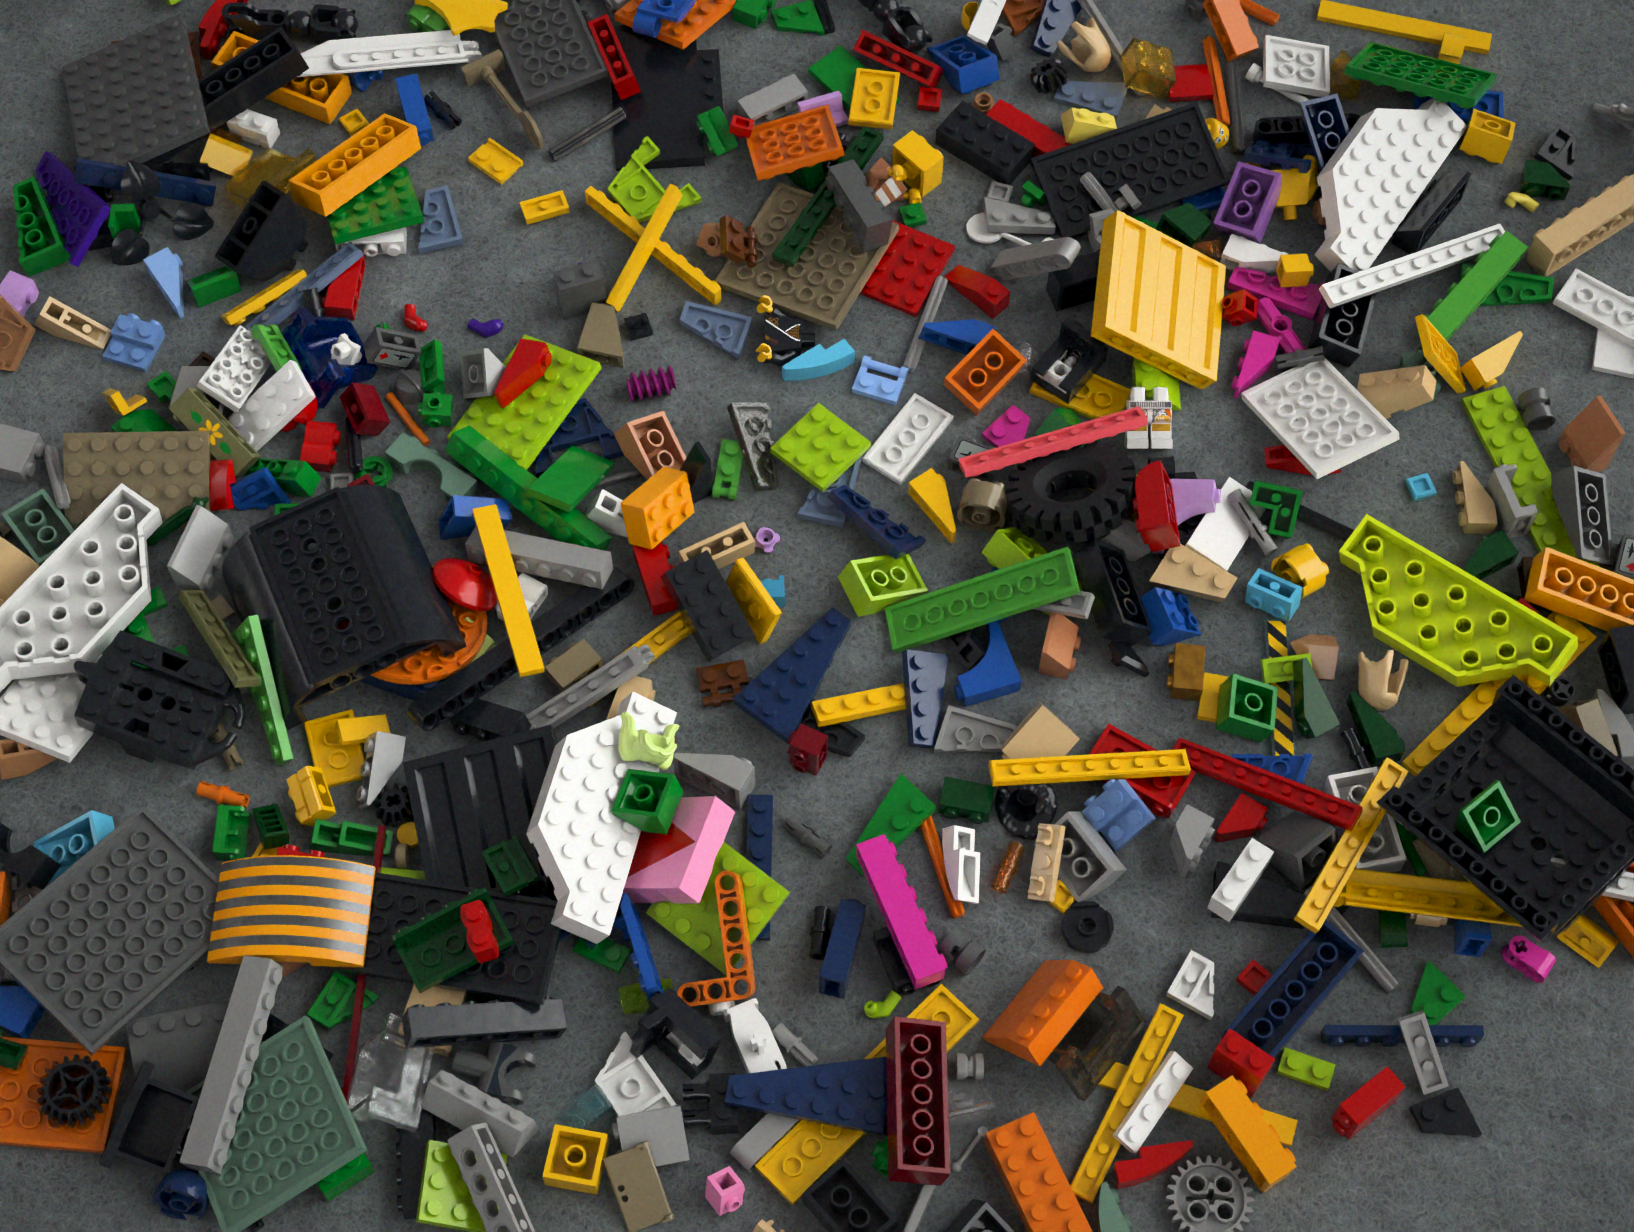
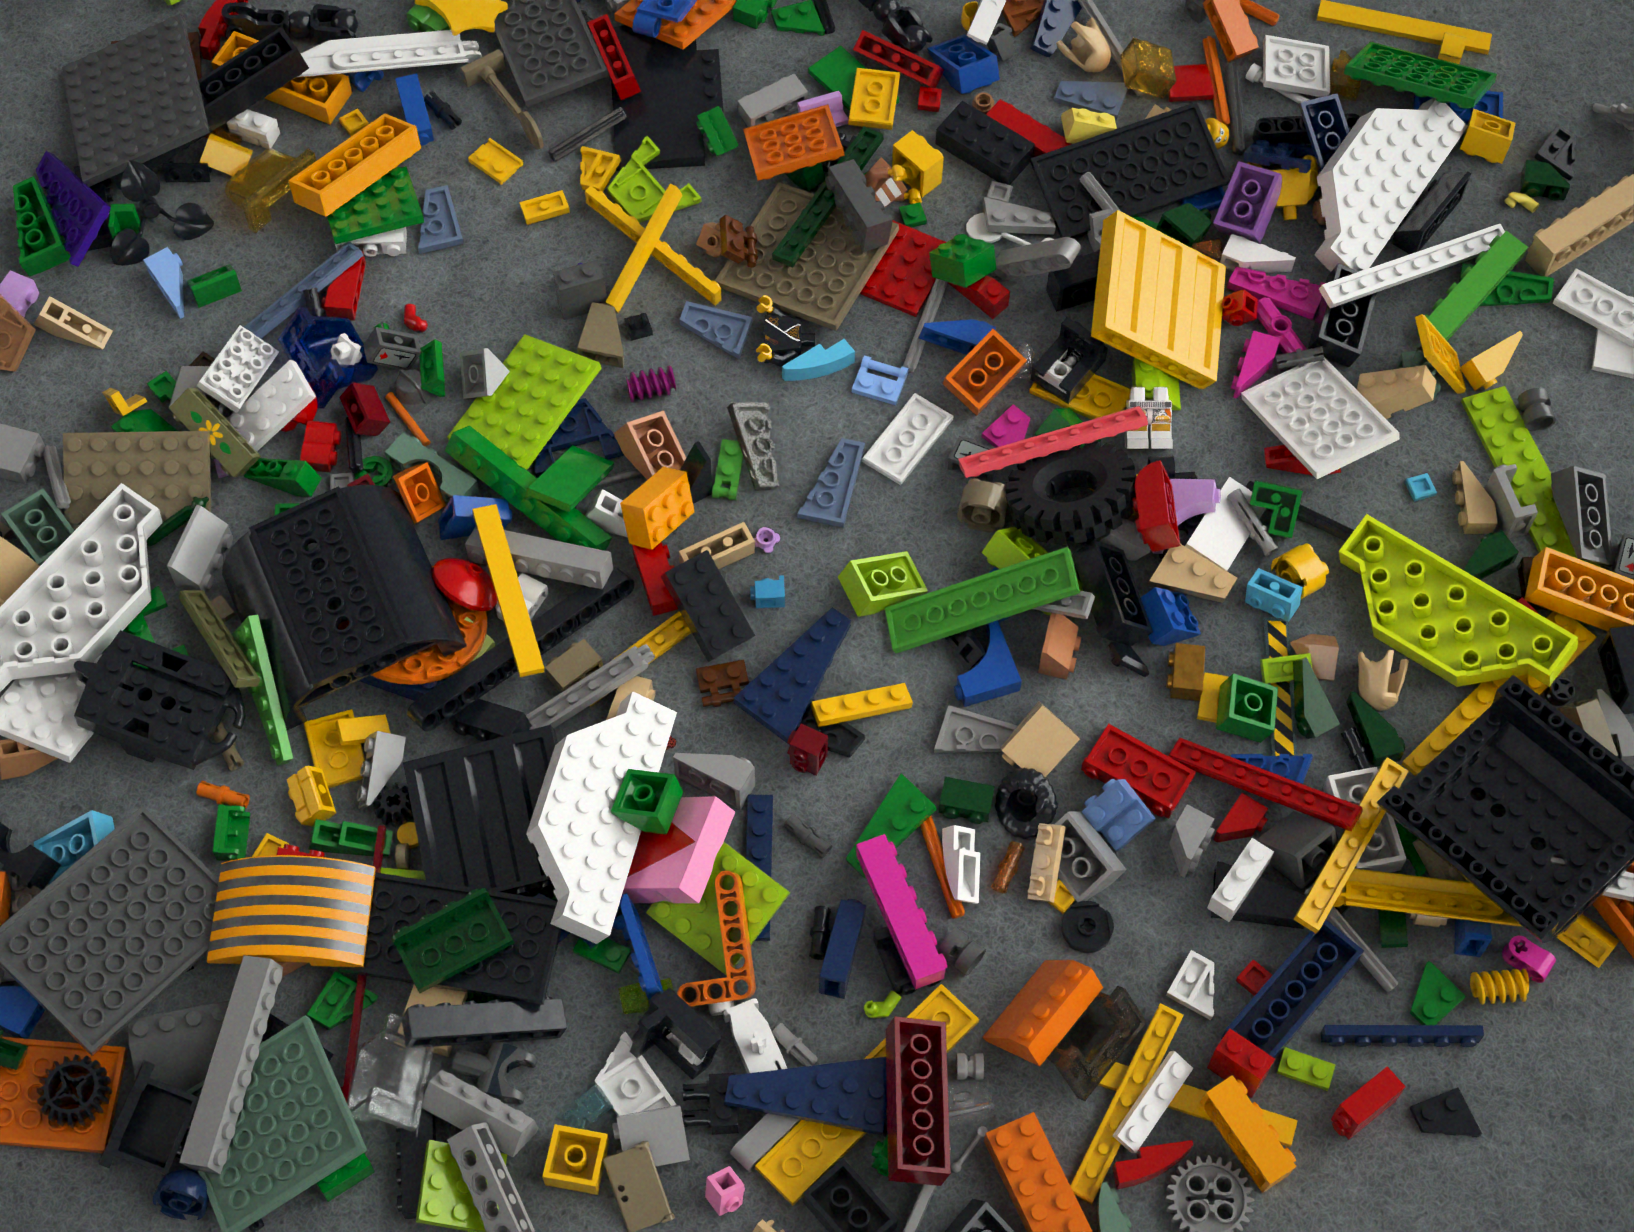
dark blue plate [74,158,216,206] -> none
medium blue plate [102,313,166,372] -> none
red slope [209,459,236,511] -> none
black hips [215,180,309,281] -> none
yellow plate [221,269,307,326] -> none
blue wing [230,467,291,510] -> none
bright green plate [251,324,302,372] -> none
dark green slope [252,804,289,850] -> none
green brick [418,392,453,428] -> none
red brick [460,900,499,964] -> none
dark purple arm [468,319,503,338] -> none
dark green plate [481,835,539,897] -> none
red slope [494,338,552,408] -> none
yellowish green hair [618,712,679,770] -> none
yellow tile [726,558,782,644] -> none
red plate [728,115,755,138] -> none
lime plate [770,403,871,492] -> none
dark blue wing [827,485,926,559] -> none
wing [902,649,949,748] -> none
yellow slope [908,468,956,544] -> none
yellow tile [988,749,1191,786] -> none
green tile [1020,180,1046,208] -> none
black gear [1030,58,1068,94] -> none
light grey tile [1114,184,1142,211] -> none
yellow brick [1276,254,1314,287] -> none
light grey plate [1397,1010,1449,1095] -> none
green slope [1454,780,1521,853] -> none
nougat slope [1558,395,1625,472] -> none
none -> orange slope [393,462,446,524]
none -> yellow wing [580,146,621,192]
none -> green brick [929,234,997,288]
none -> yellow piece [1470,968,1529,1005]

